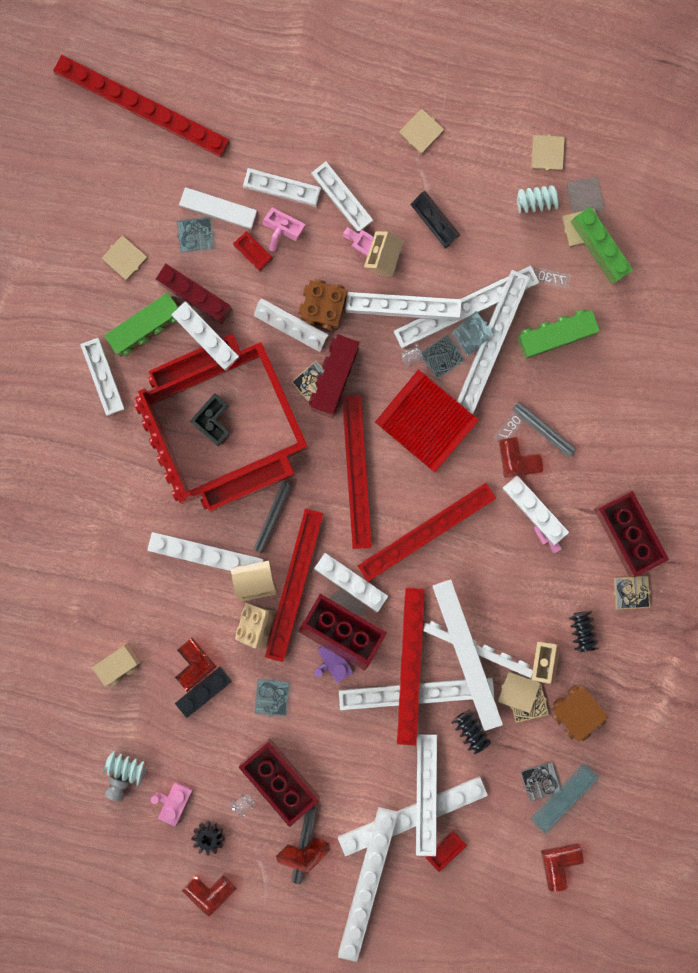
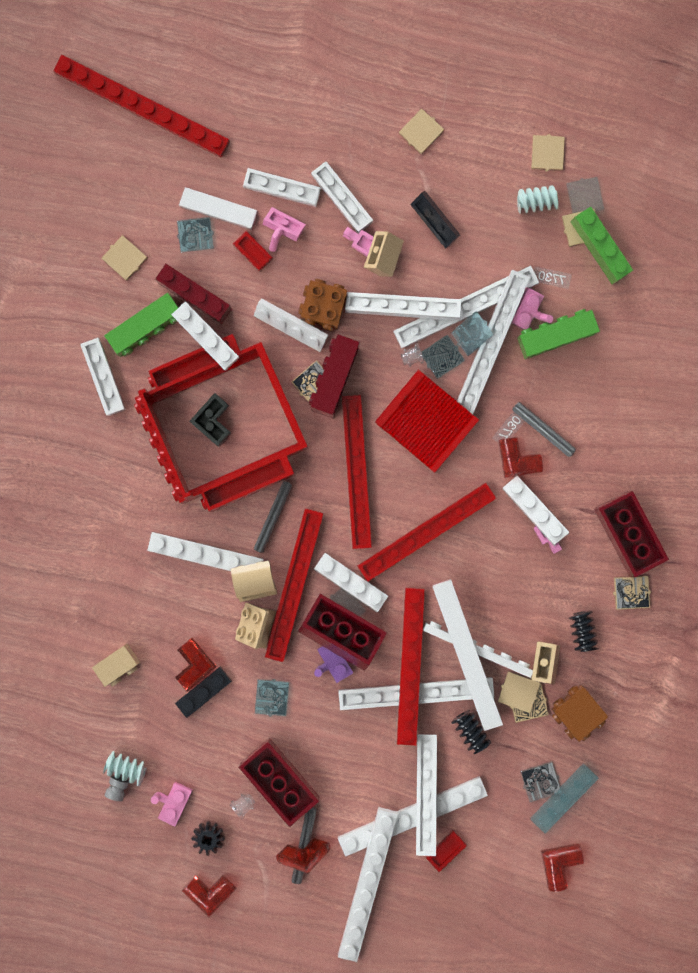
none -> bright pink plate [511,287,553,330]

